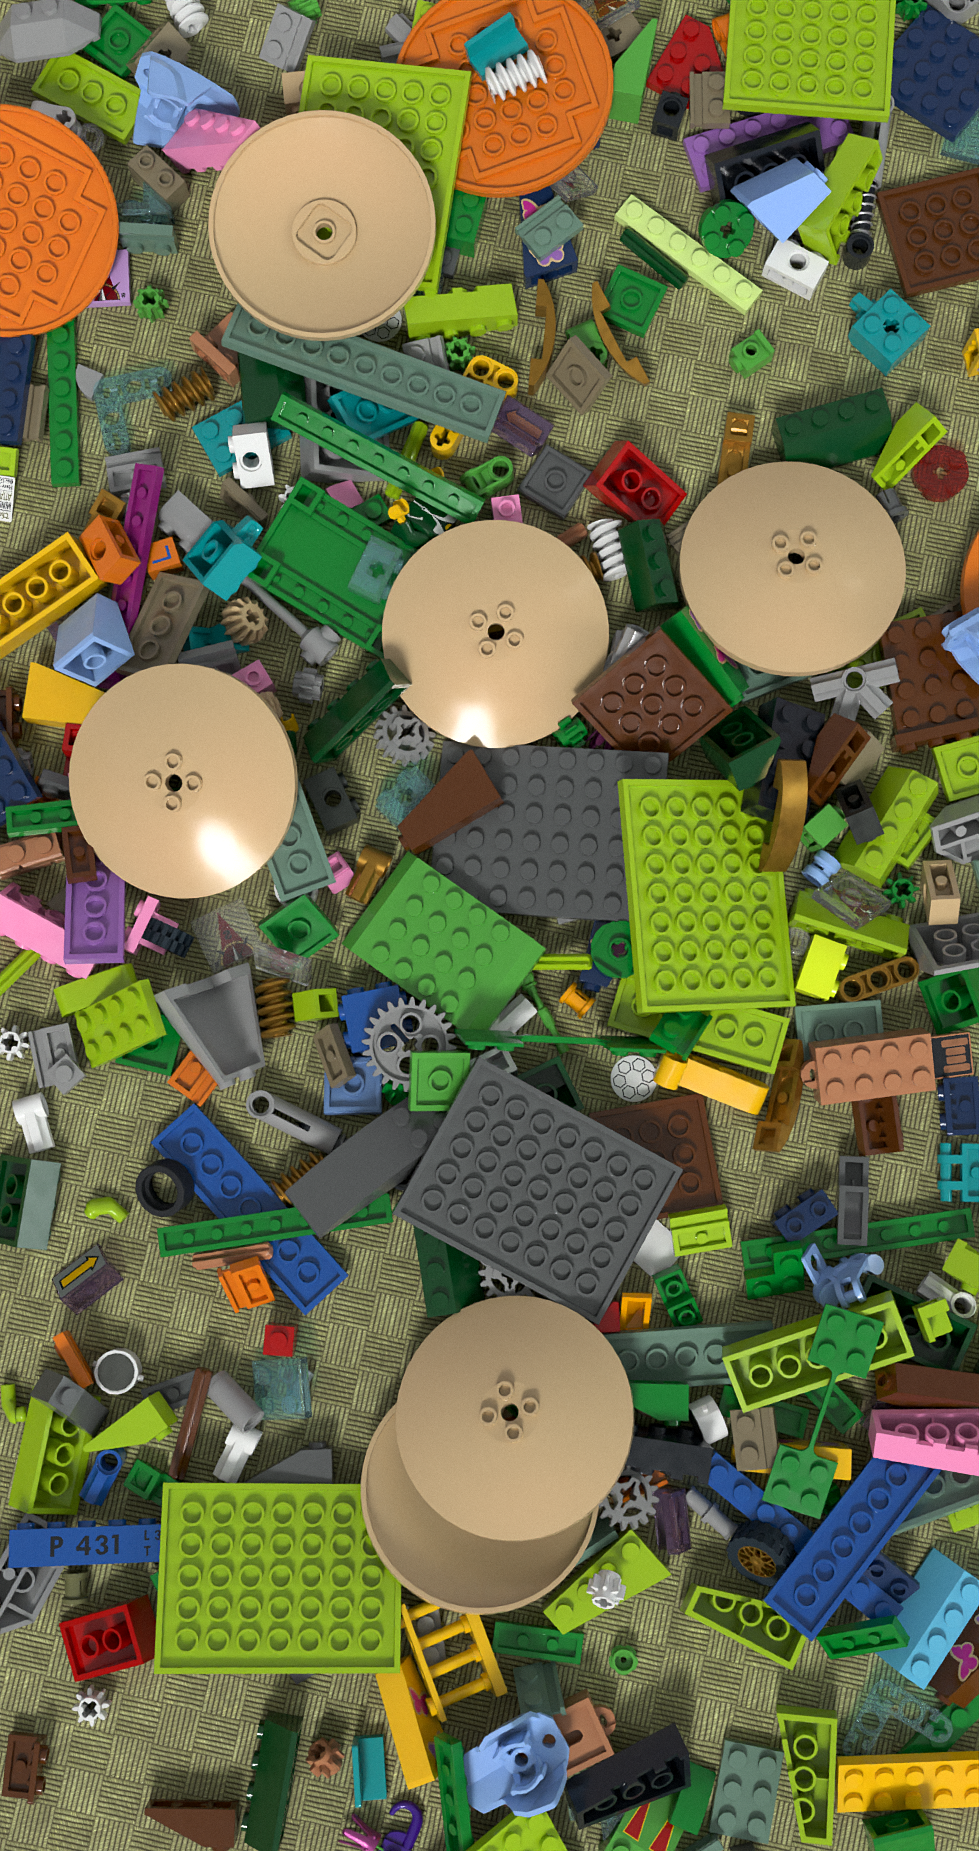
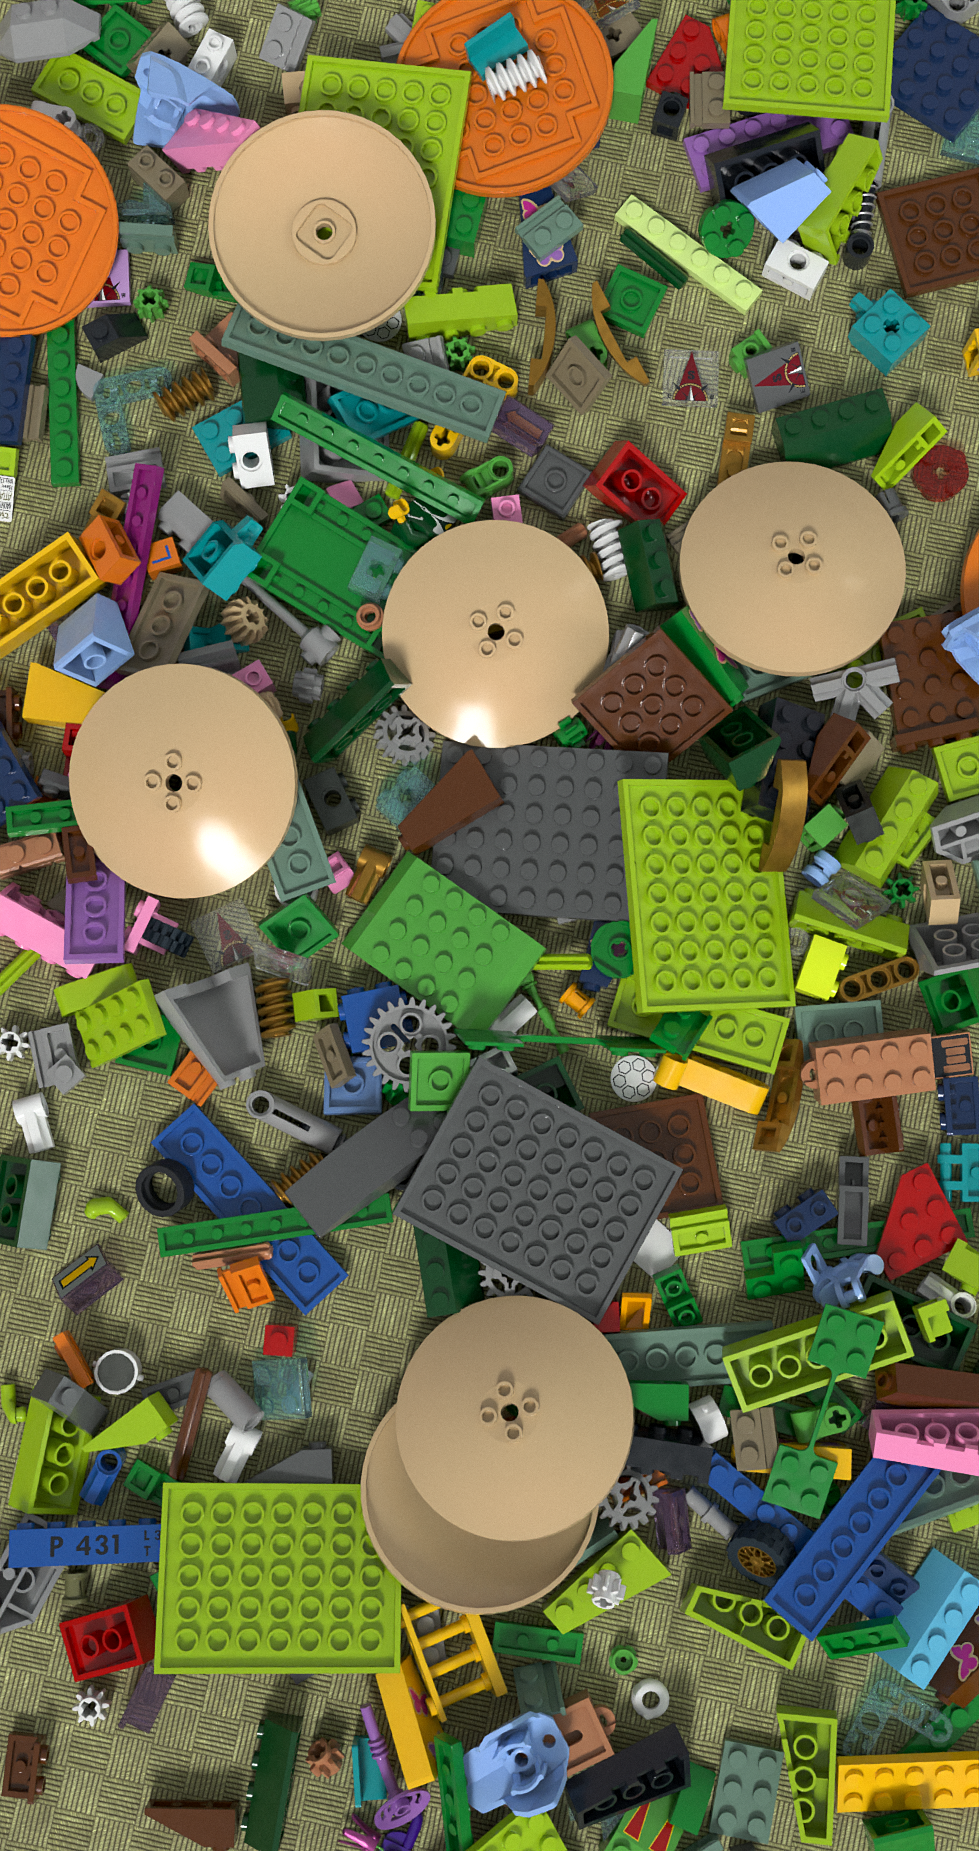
none -> black slope [82,313,149,363]
none -> clear purple panel [118,1662,176,1734]
none -> green slope [184,262,238,303]
none -> white brick [188,28,237,87]
none -> nougat plate [356,603,384,631]
none -> medium lavender dish [360,1703,430,1830]
none -> white piece [631,1678,670,1720]
none -> clear tile [662,349,719,408]
none -> dark grey tile [743,340,811,413]
none -> bright green piece [790,1402,851,1443]
none -> red plate [875,1162,968,1281]

